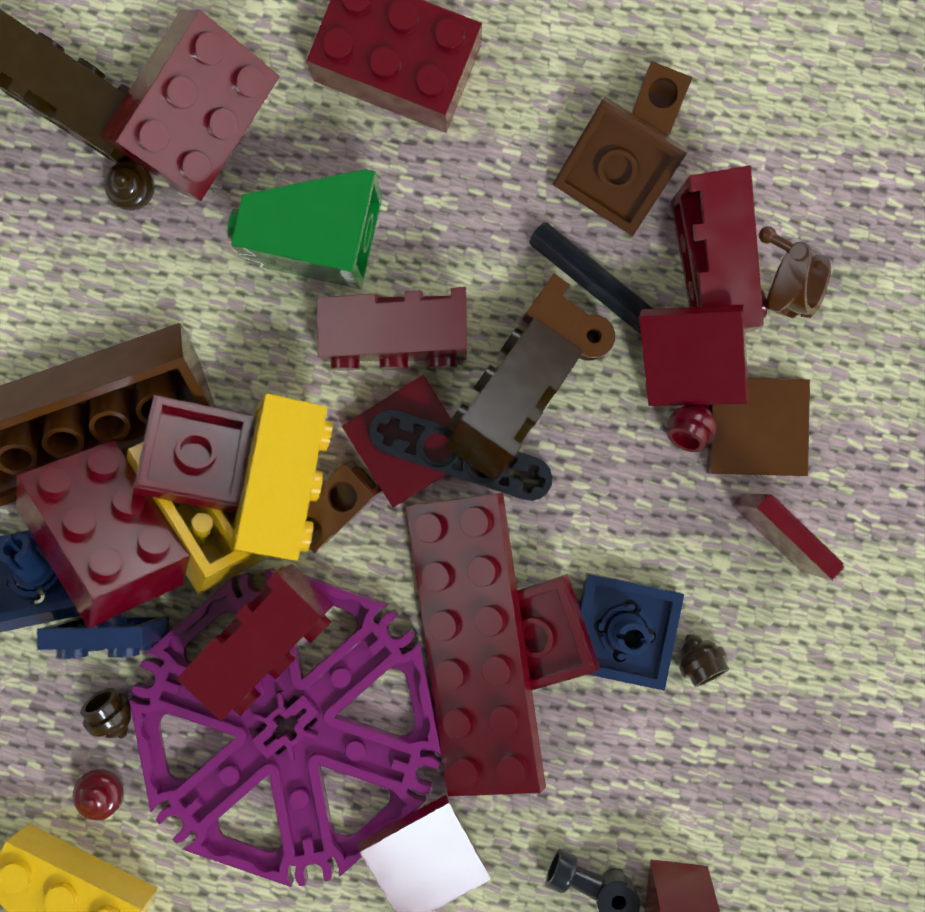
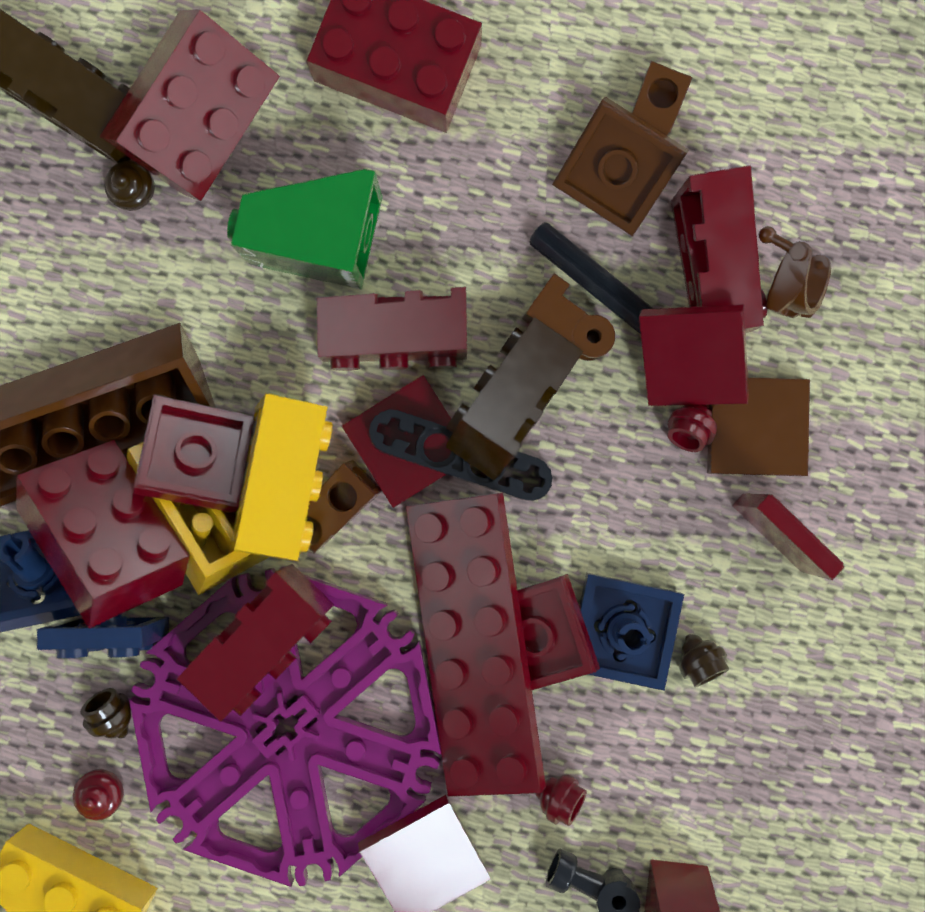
none -> dark red plate [535,775,587,826]

